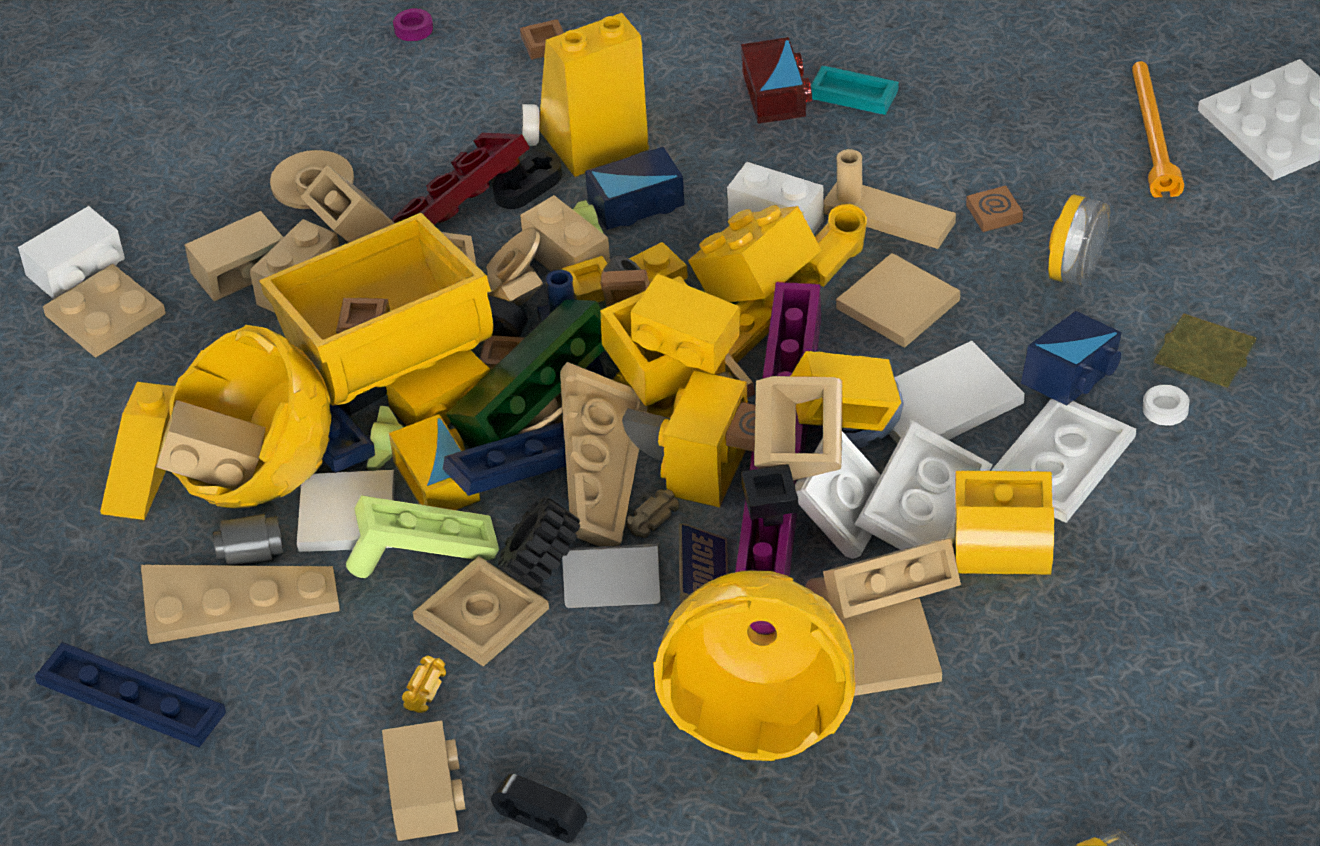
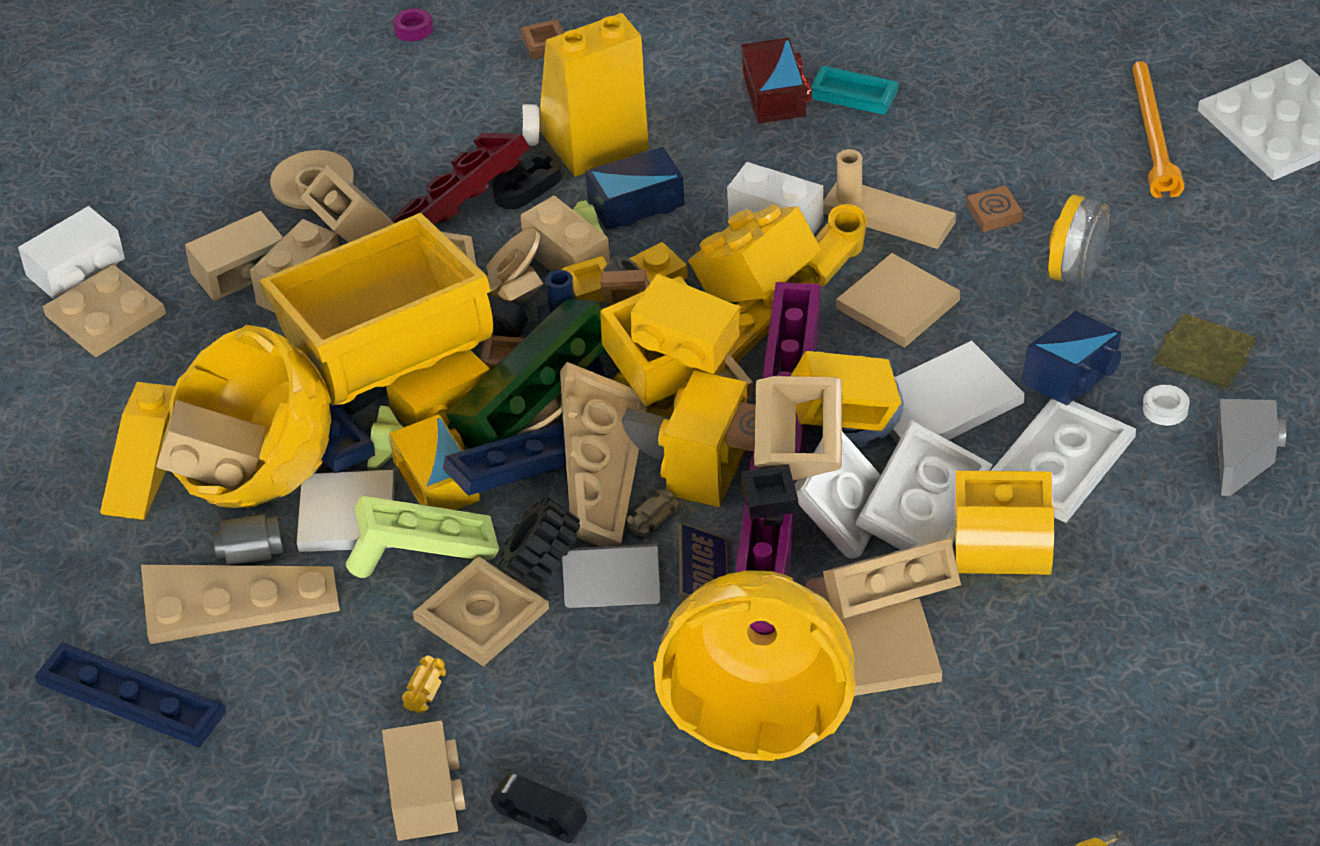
medium nougat tile [336,298,390,334] -> none
none -> light grey slope [1216,399,1286,496]

